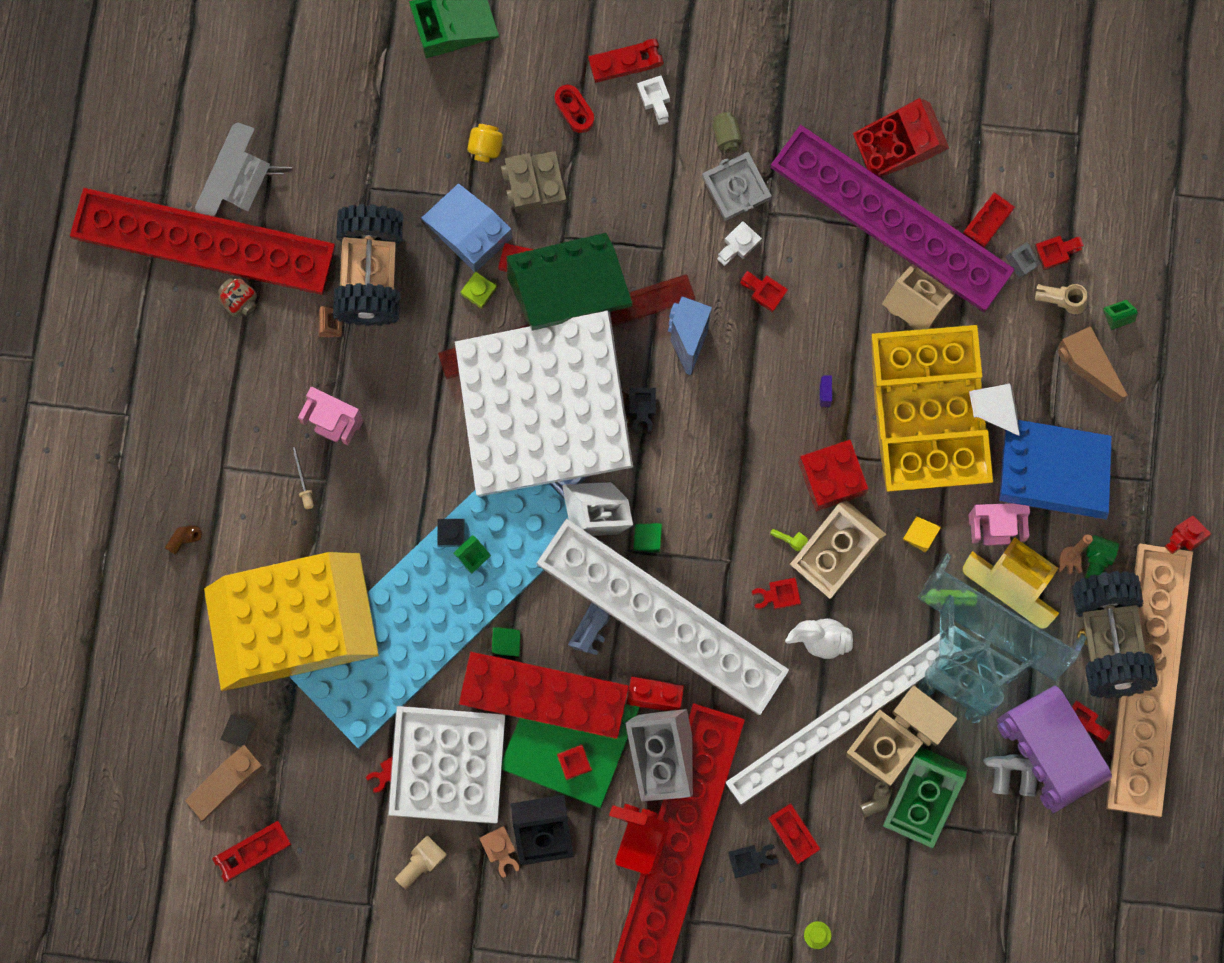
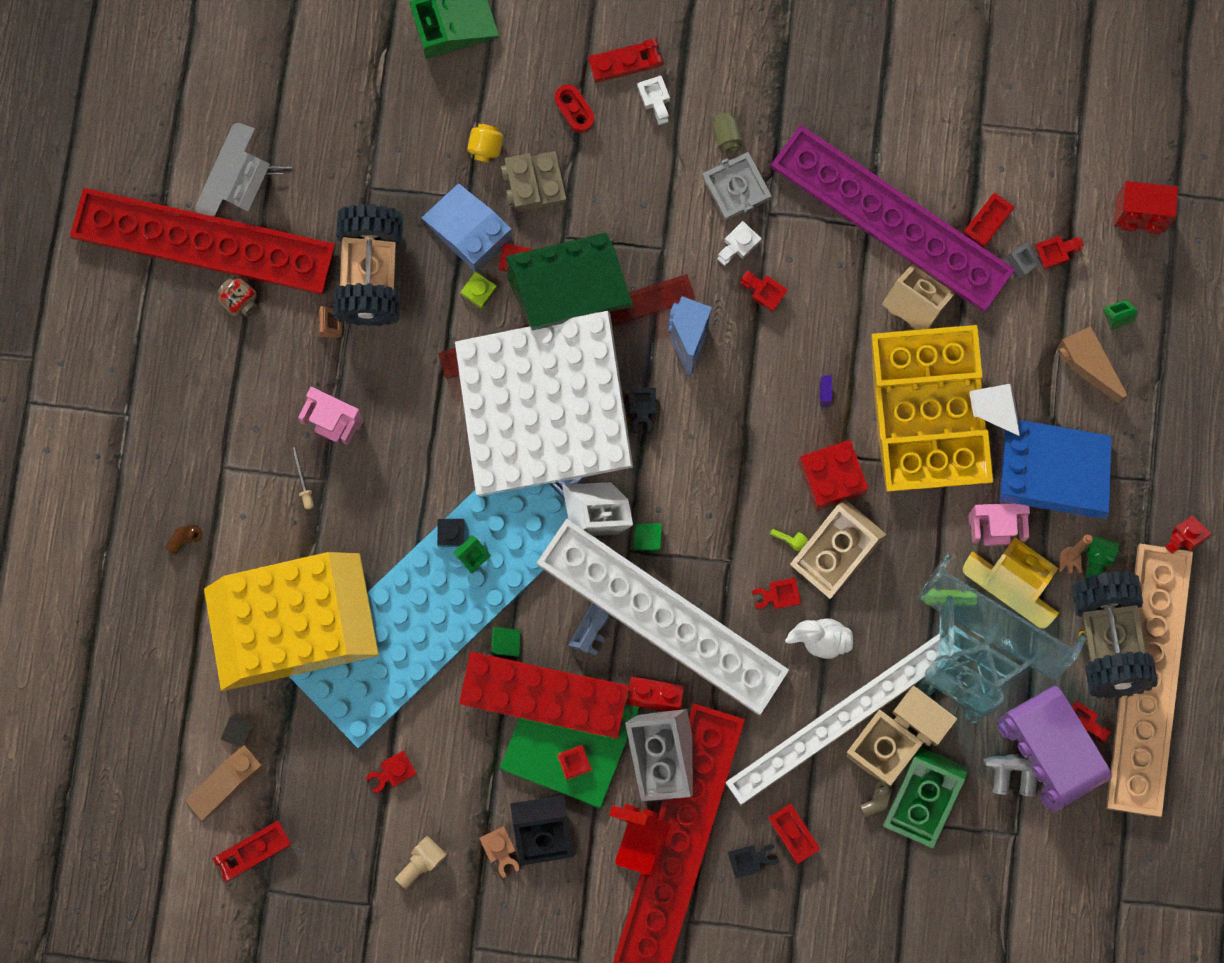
white plate [388,706,505,824] -> none
lime plate [804,921,831,949] -> none
red slope [853,98,949,177] -> none
yellow slope [903,516,941,553] -> none
tan pin [1035,284,1087,314] -> none
none -> red brick [1114,181,1178,234]

